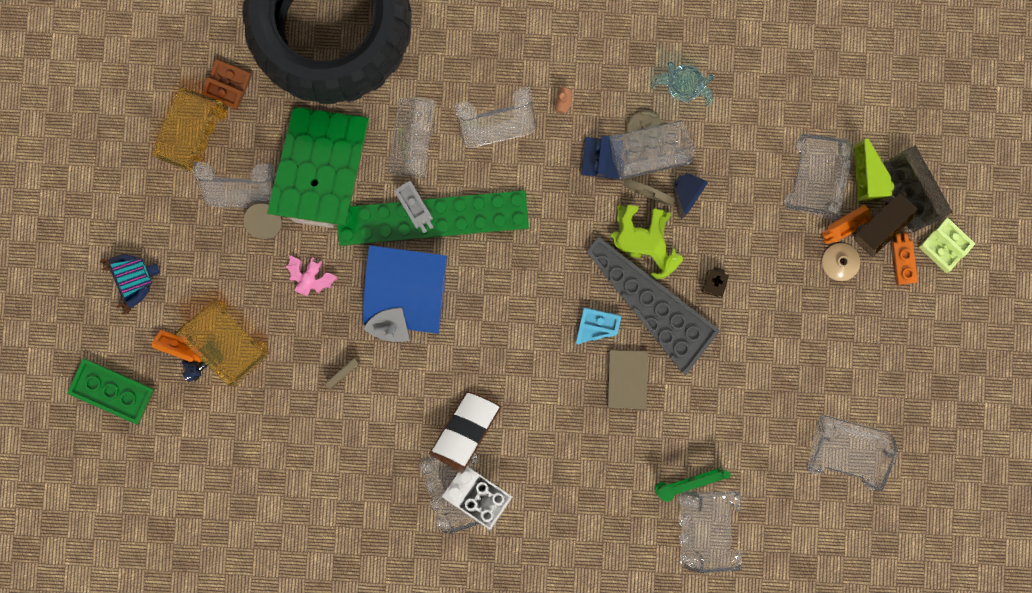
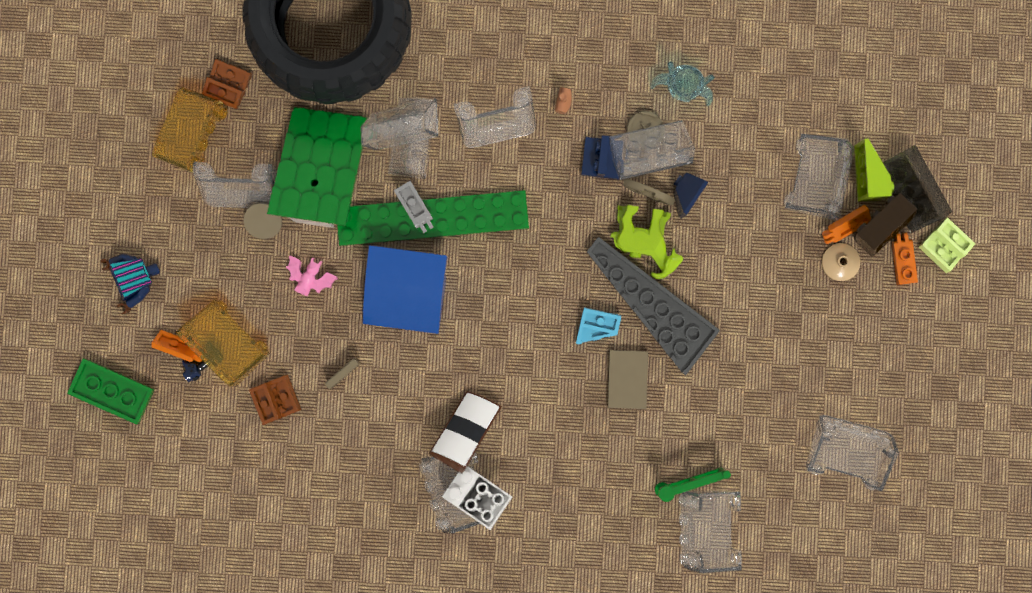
light grey shield [363,307,410,342] -> none
dark brown brick [702,267,729,298] -> none
none -> dark orange slope [249,374,302,425]
none -> clear slope [361,98,438,150]

